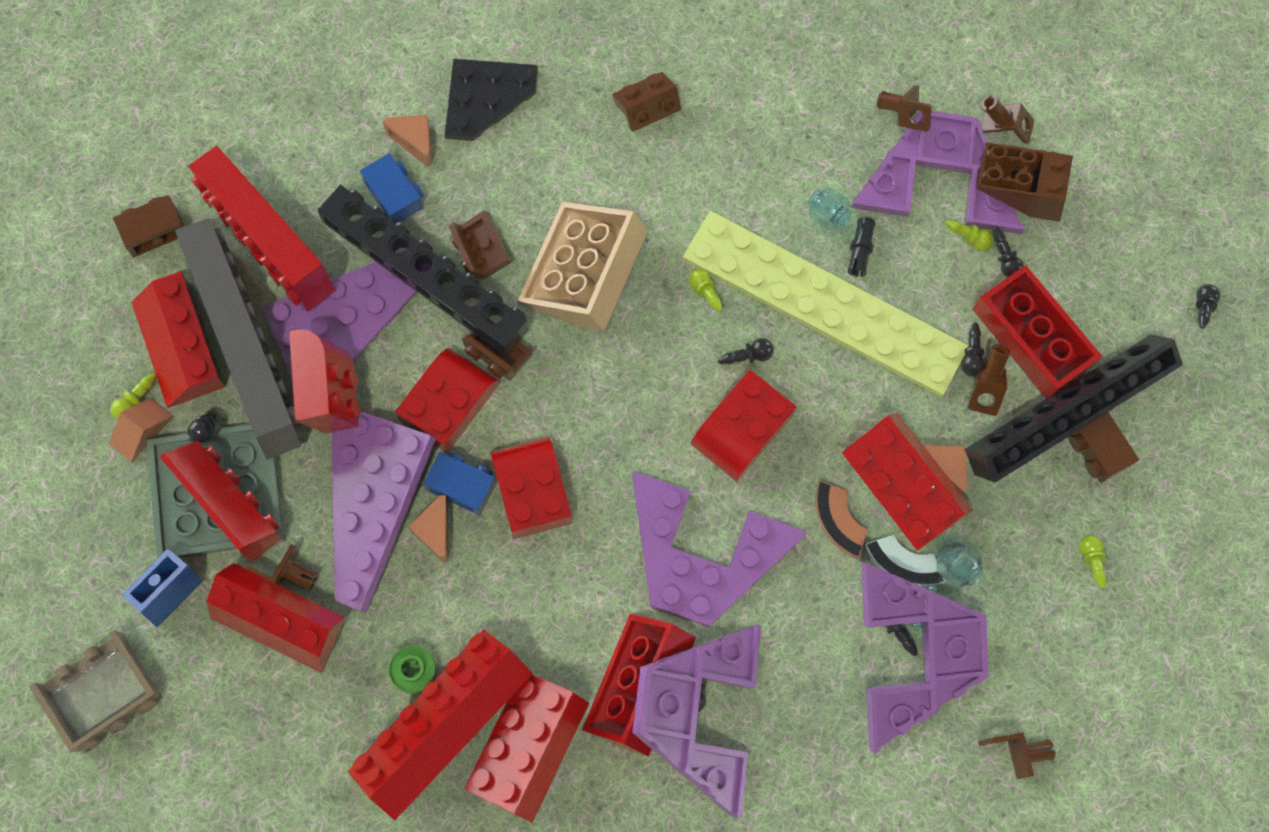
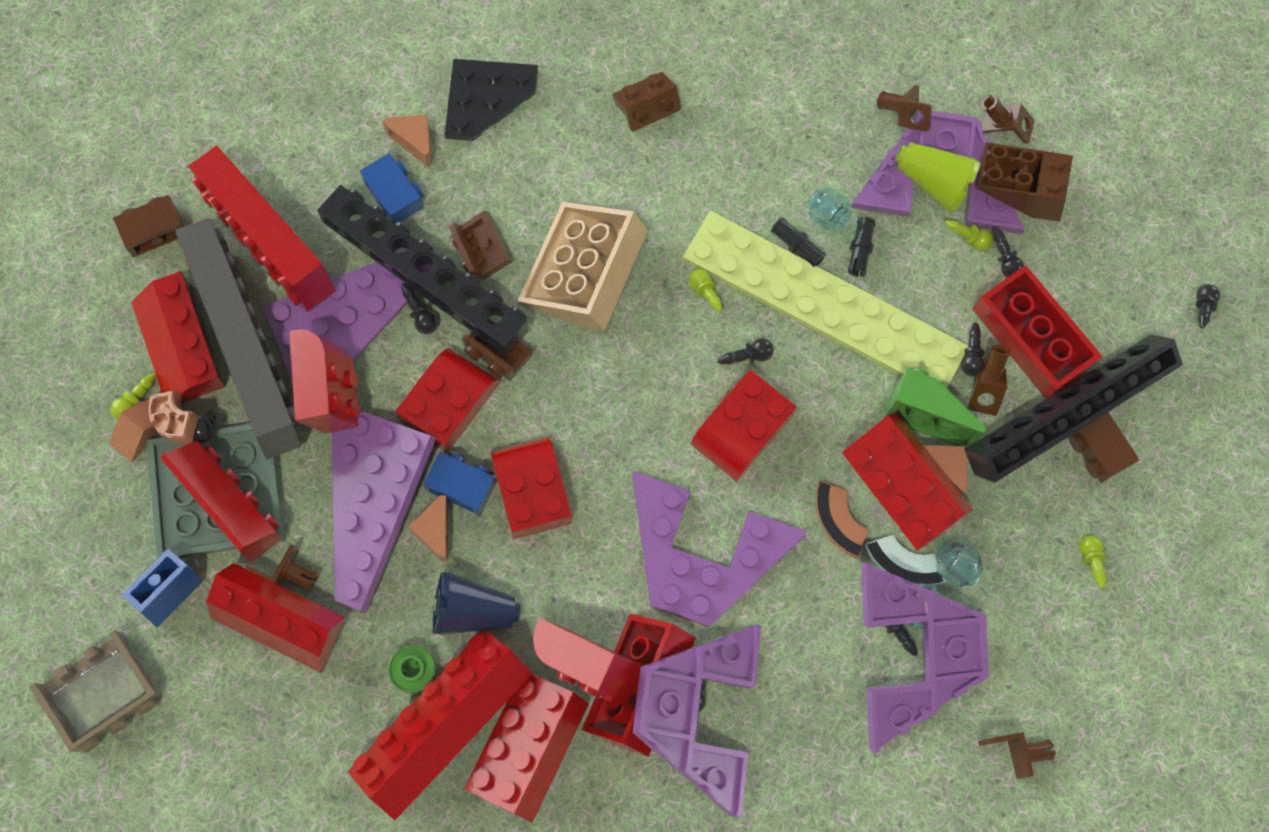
none -> nougat tile [148,390,199,444]
none -> black bar [401,283,438,335]
none -> dark blue cone [432,572,520,635]
none -> brick [533,618,642,703]
none -> black pin [771,217,826,268]
none -> bright green slope [884,368,986,448]
none -> lime cone [895,142,980,212]

